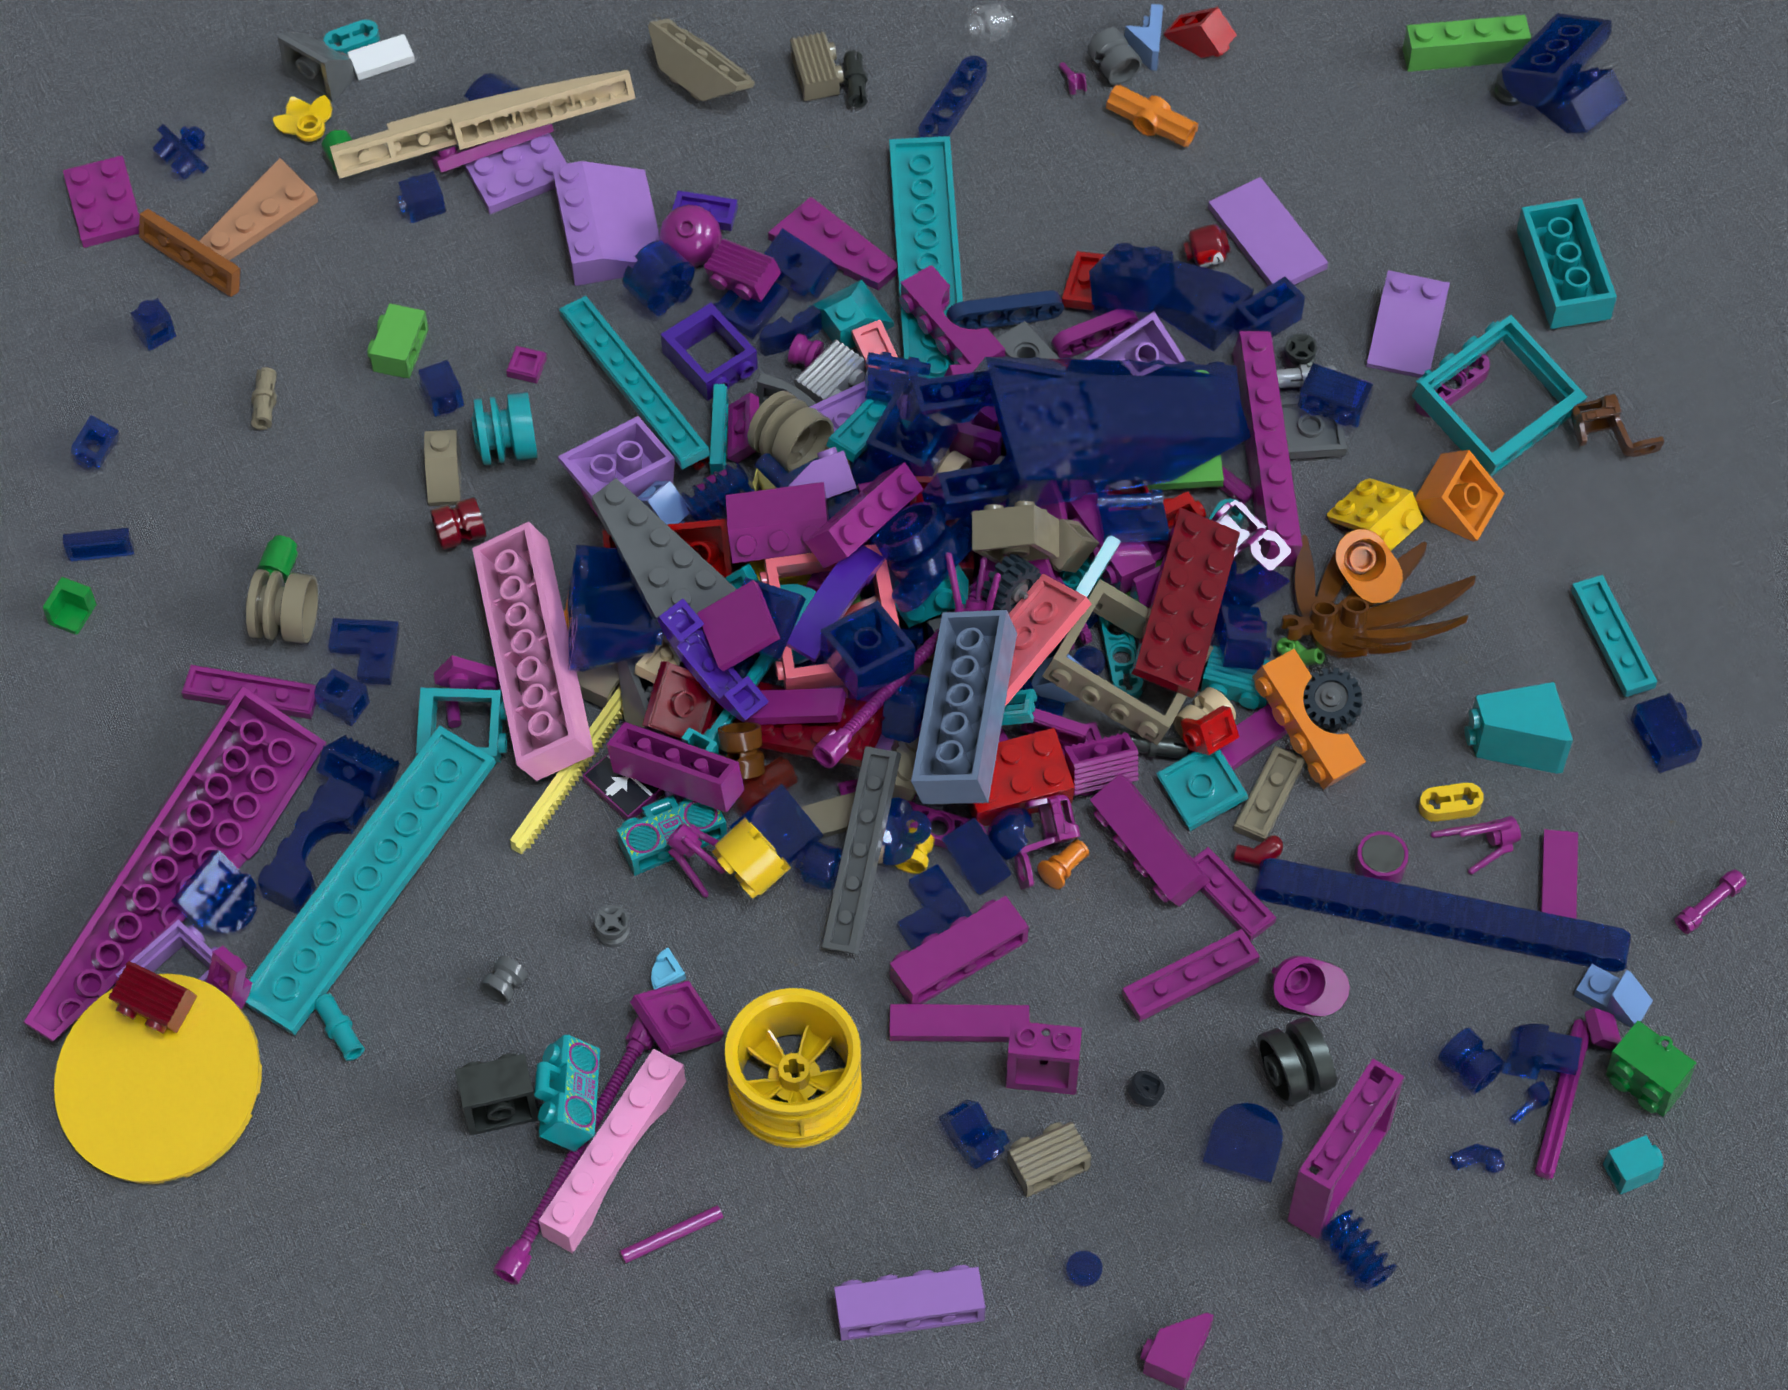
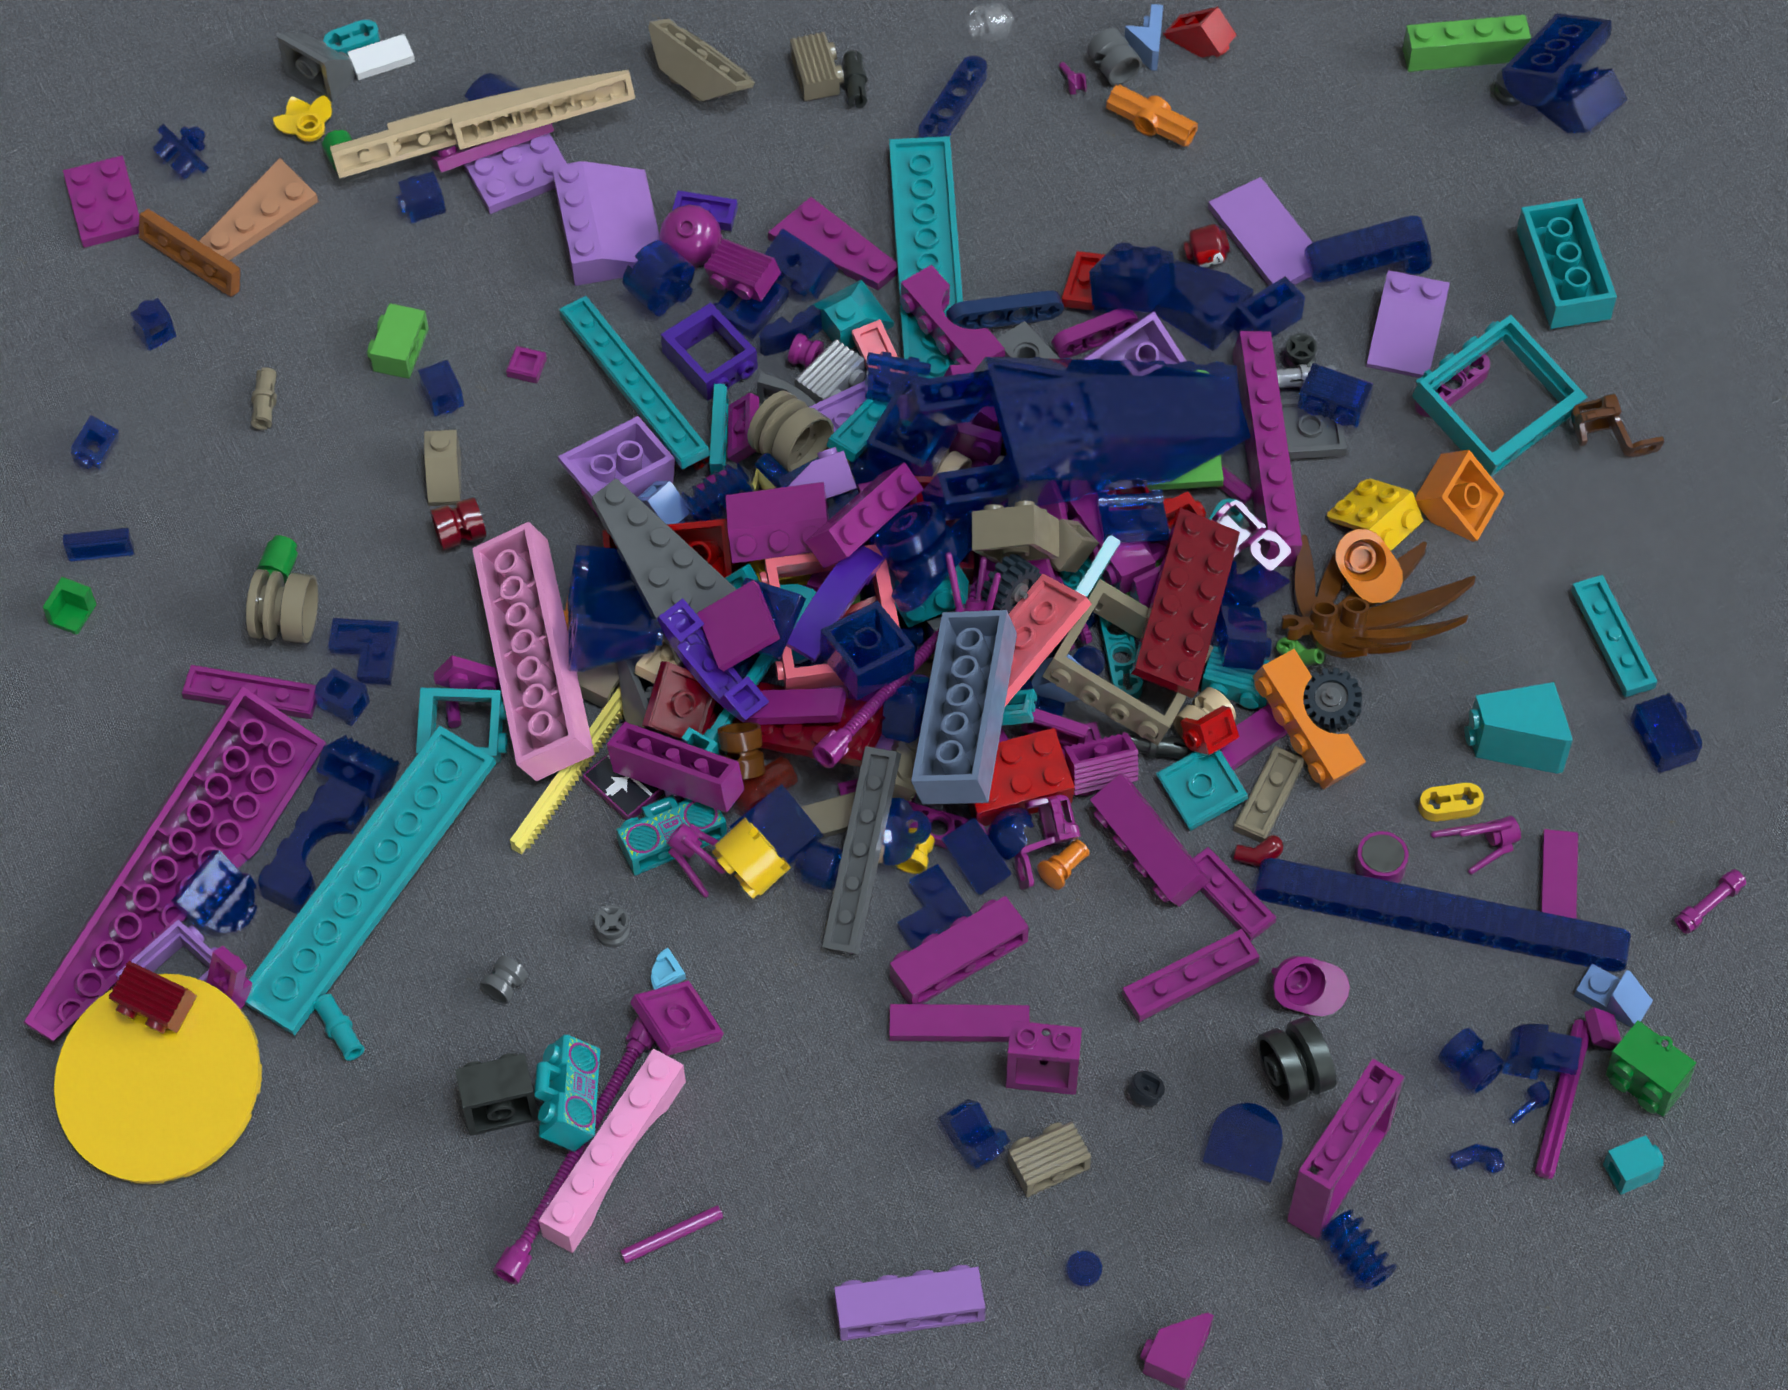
teal wheel [472,391,538,466] -> none
yellow wheel [725,988,862,1148] -> none
none -> clear blue beam [1304,215,1433,282]

